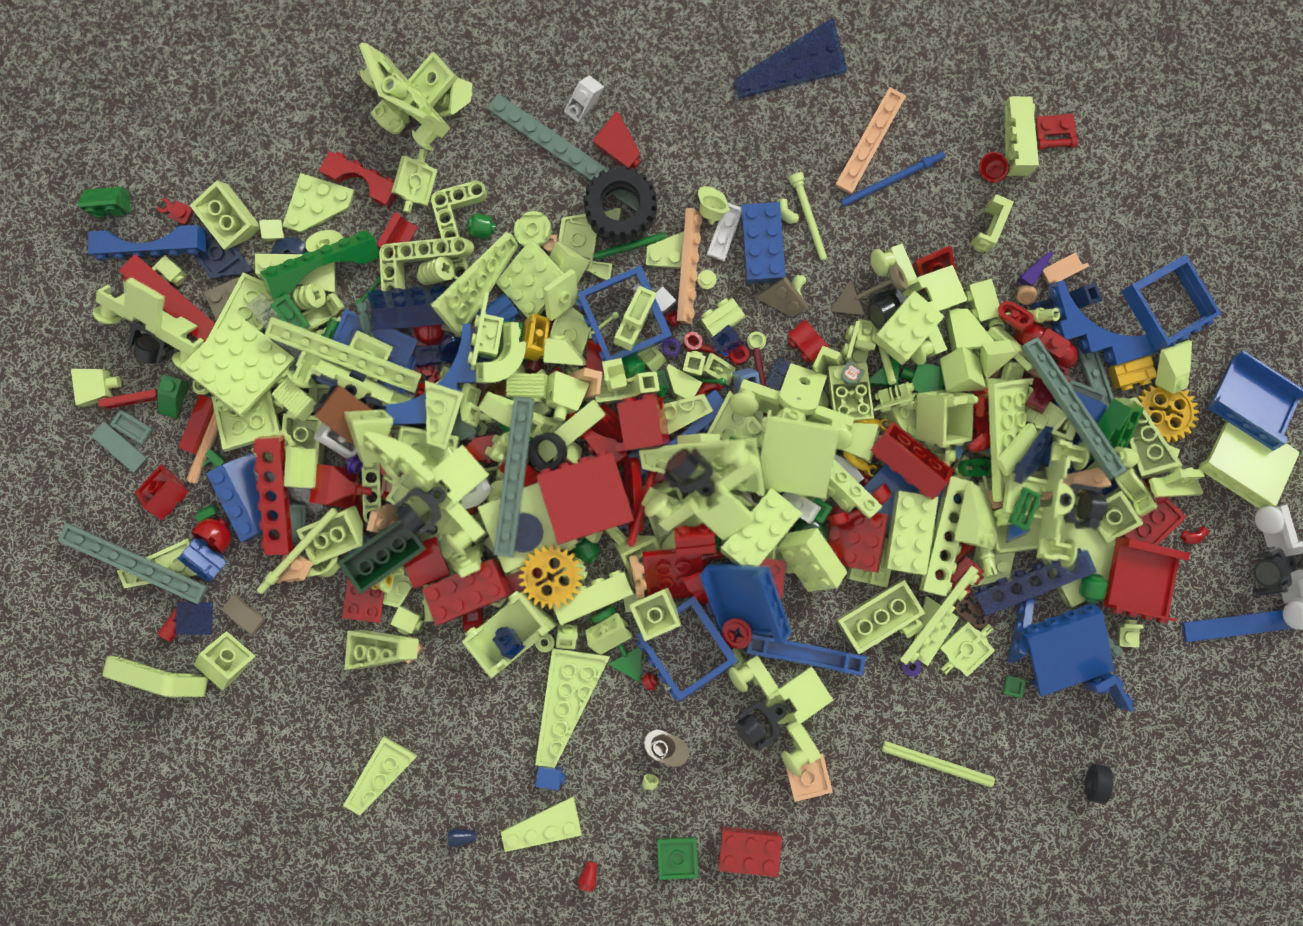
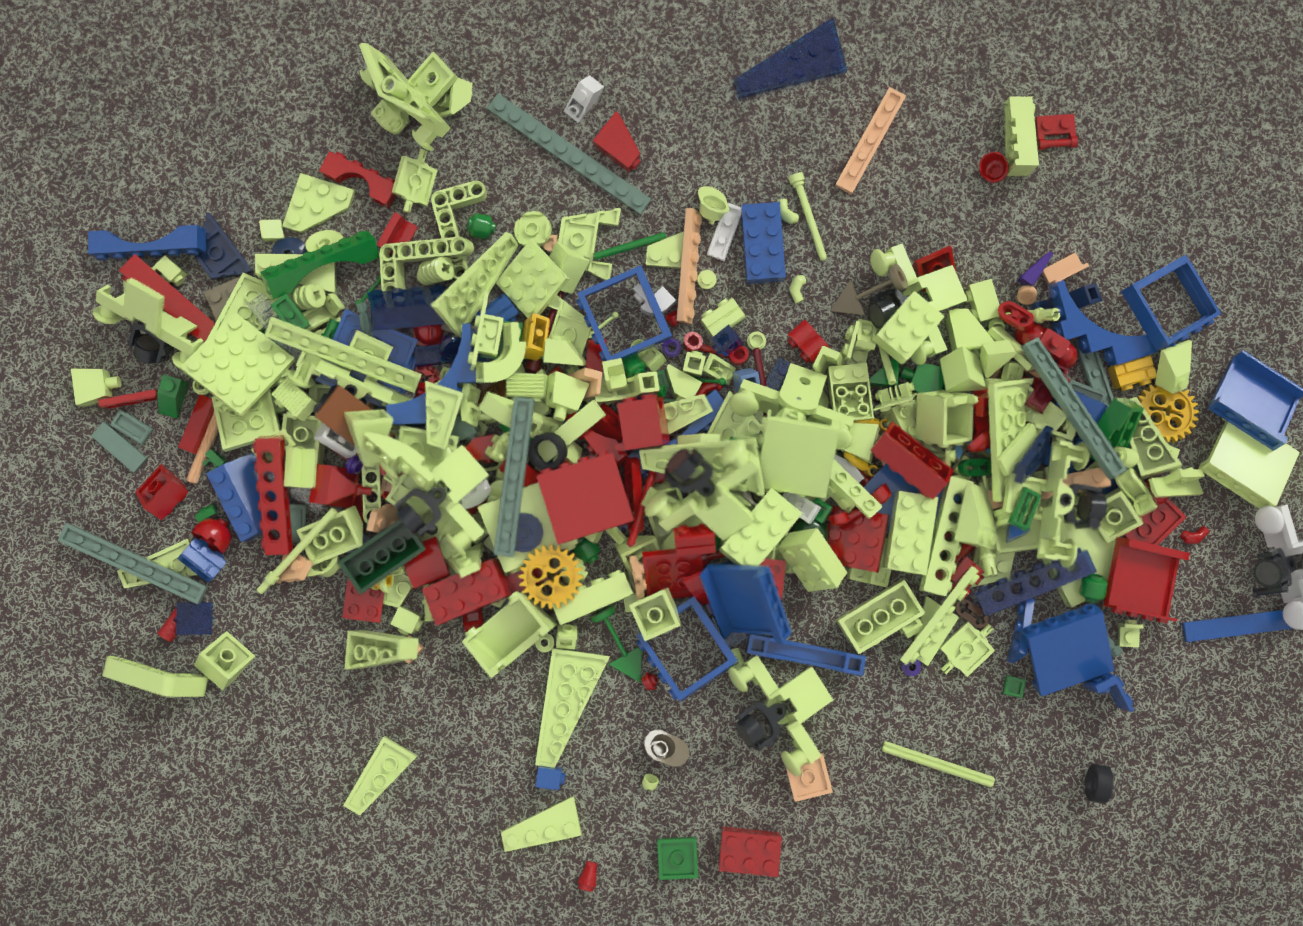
green slope [77,187,131,219] -> none
red plate [157,198,194,225] -> none
yellowish green slope [190,181,260,250] -> none
dark tan slope [222,594,265,635] -> none
dark blue cone [447,828,476,848] -> none
clear blue brick [492,626,525,660] -> none
yellowish green plate [543,269,579,321] -> none
black tyre [583,166,657,244] -> none
yellowish green hinge [585,613,632,655] -> none
yellowish green slope [614,286,657,351] -> none
red gear [722,618,753,649] -> none
dark tan wing [756,276,809,318] -> none
blue bar [841,151,945,207] -> none
tile [841,361,865,385] -> none
yellowish green panel [970,194,1014,253] -> none

